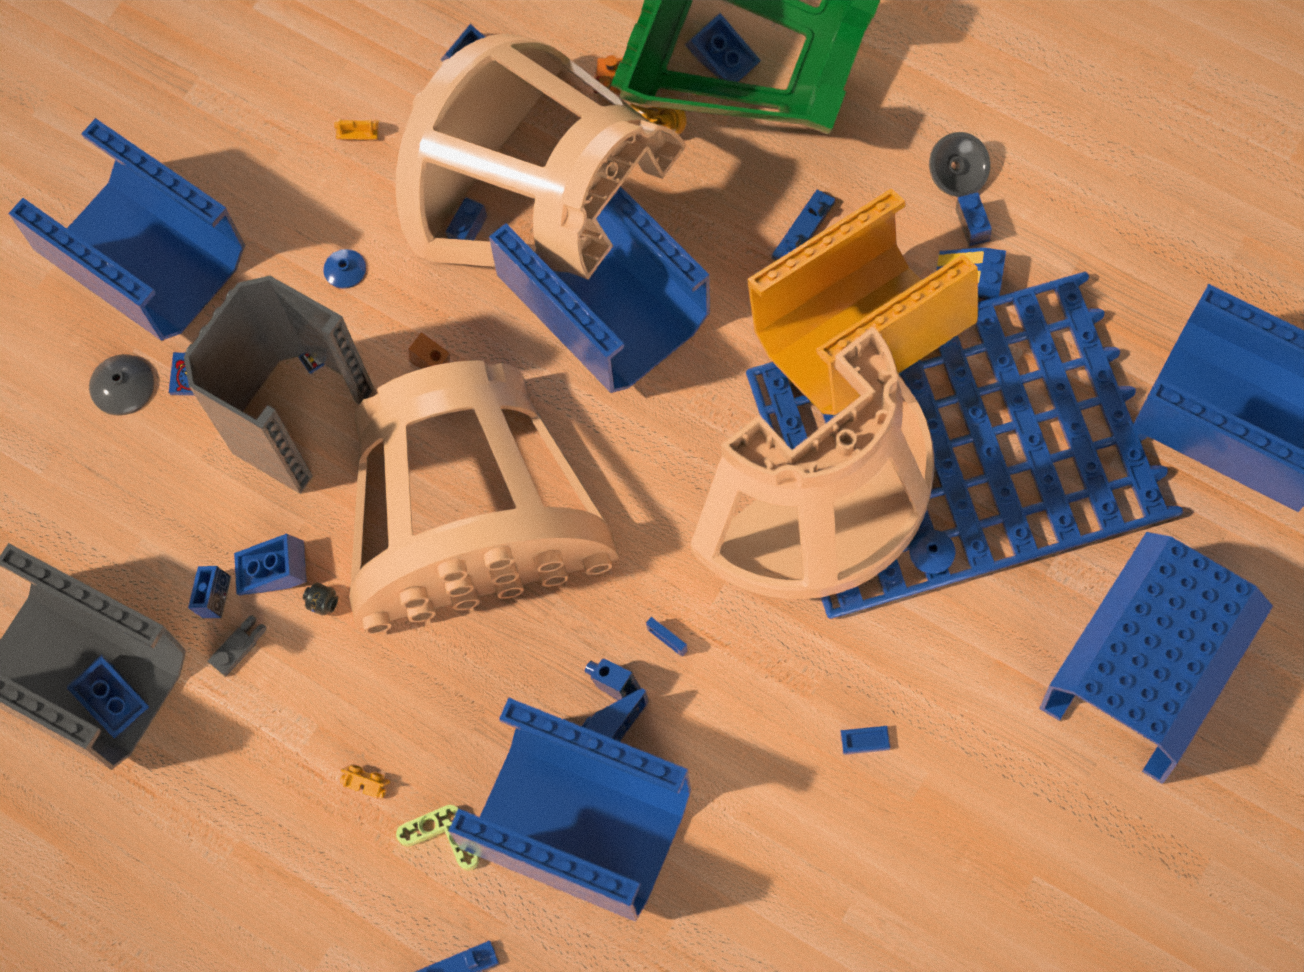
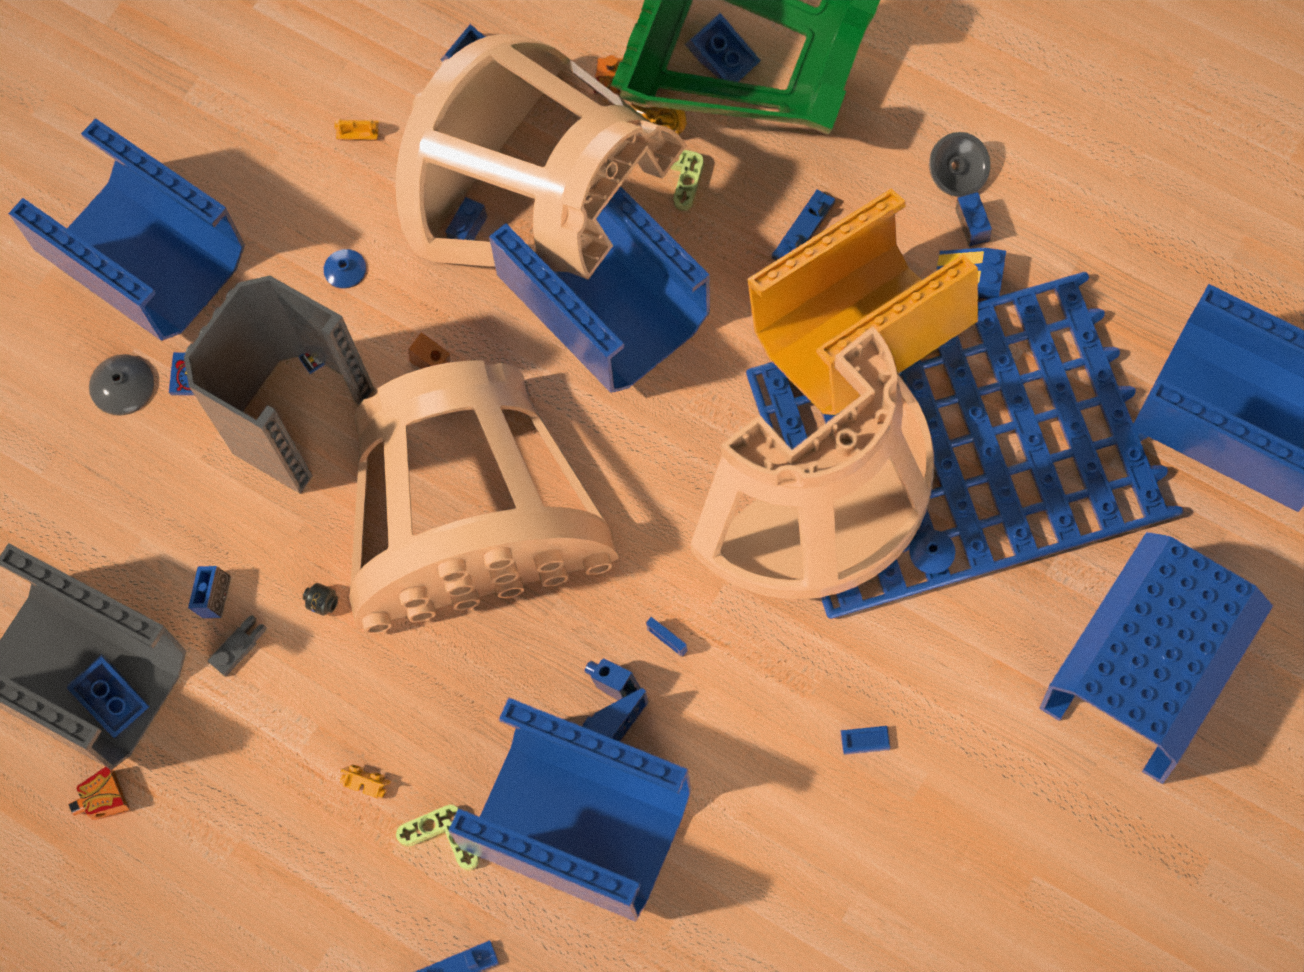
blue slope [234,533,307,596] -> none
none -> torso [69,767,130,820]
none -> yellowish green beam [670,150,704,211]

